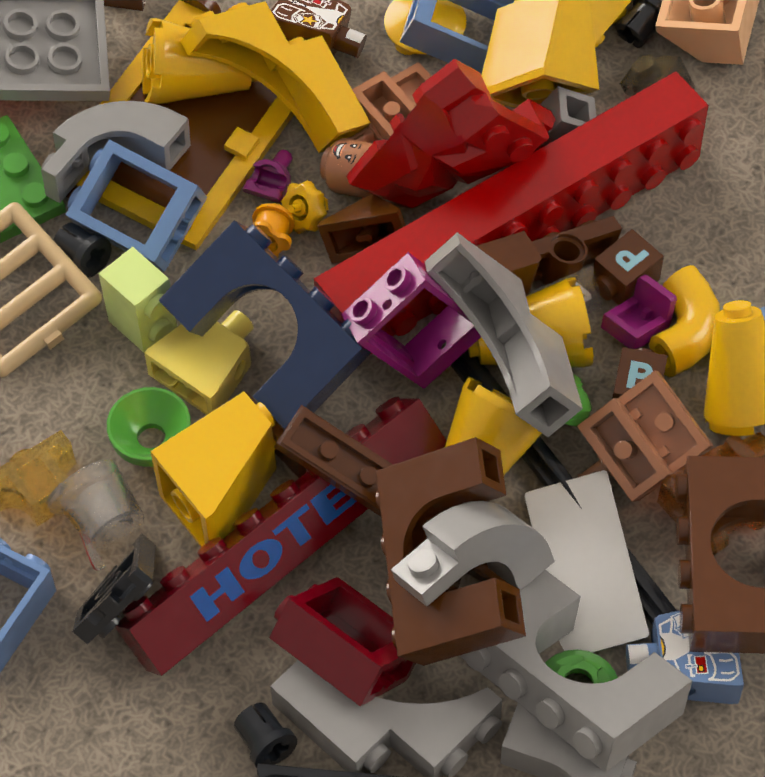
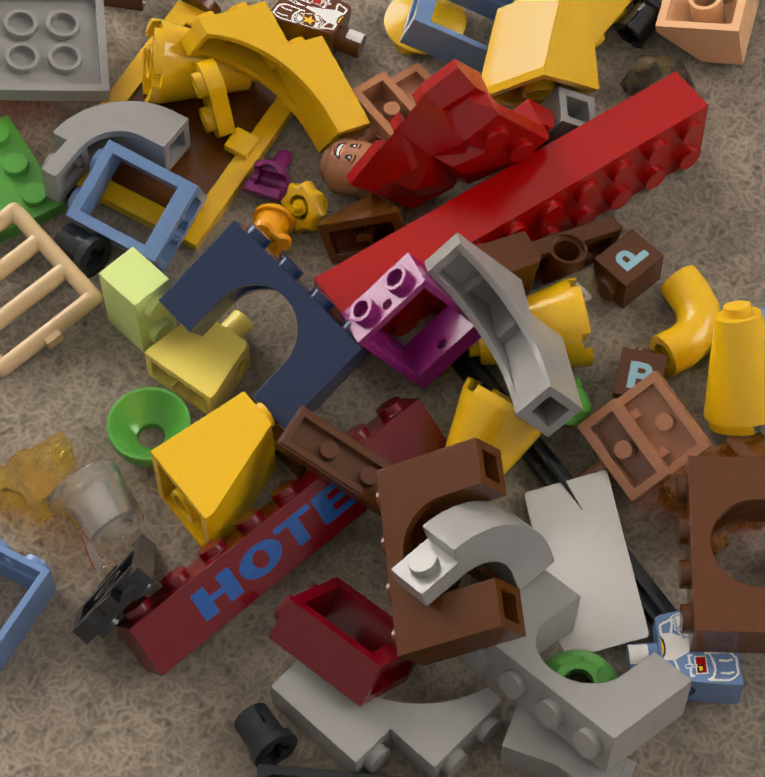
magenta bracket [601,274,677,349] -> none
none -> yellow plate [190,57,235,138]

